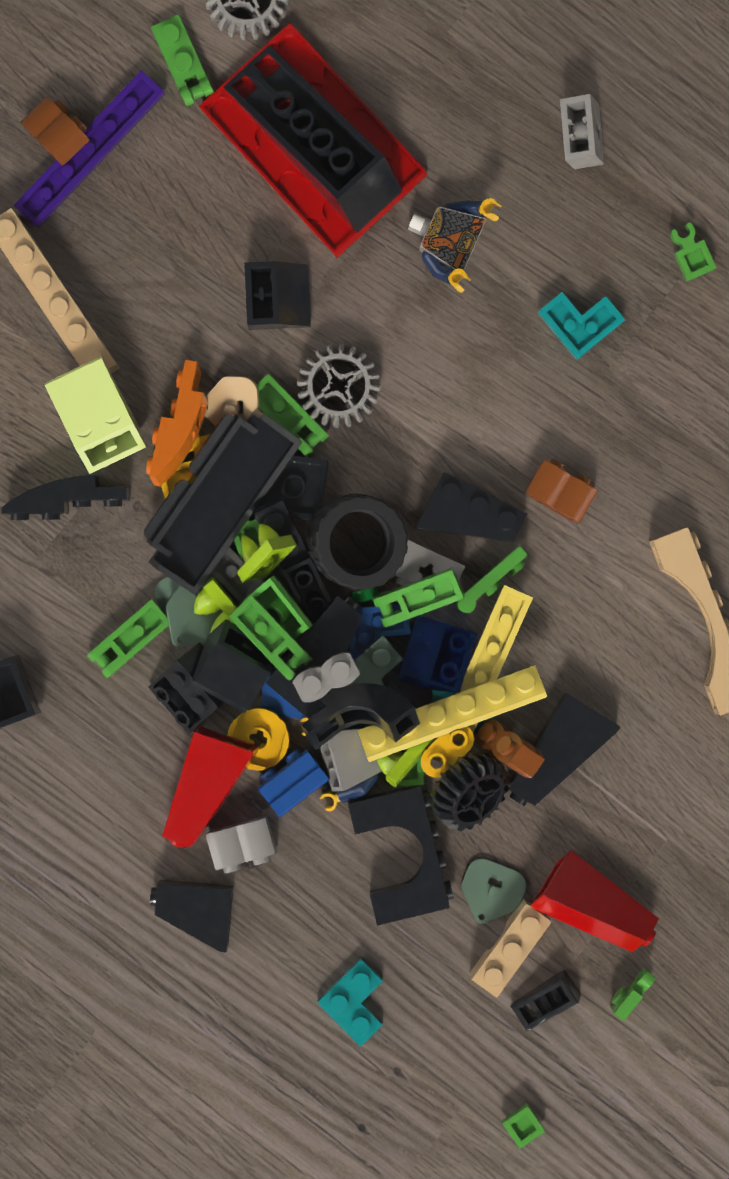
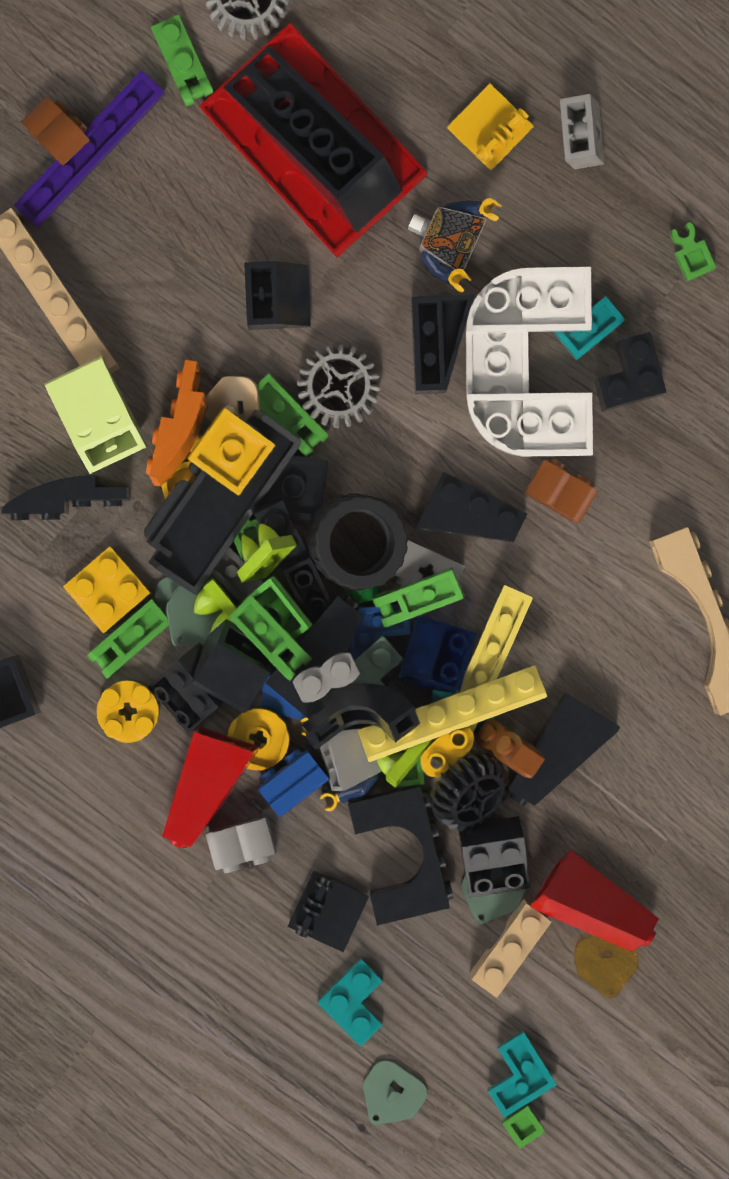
black slope [150,879,234,953] -> none
bright green plate [456,546,528,613] -> none
black slope [510,970,581,1031] -> none
bright green plate [610,968,656,1021] -> none
none -> yellow plate [63,546,151,634]
none -> yellow plate [97,680,160,743]
none -> yellow plate [187,407,275,496]
none -> black hinge [287,870,369,952]
none -> sand green piece [363,1060,427,1125]
none -> black wedge [411,294,474,395]
none -> yellow hinge [447,83,534,171]
none -> black slope [458,816,531,898]
none -> white plate [466,267,593,457]
none -> teal plate [487,1030,557,1118]
none -> clear yellow piece [574,937,638,998]
none -> black brick [594,332,666,412]

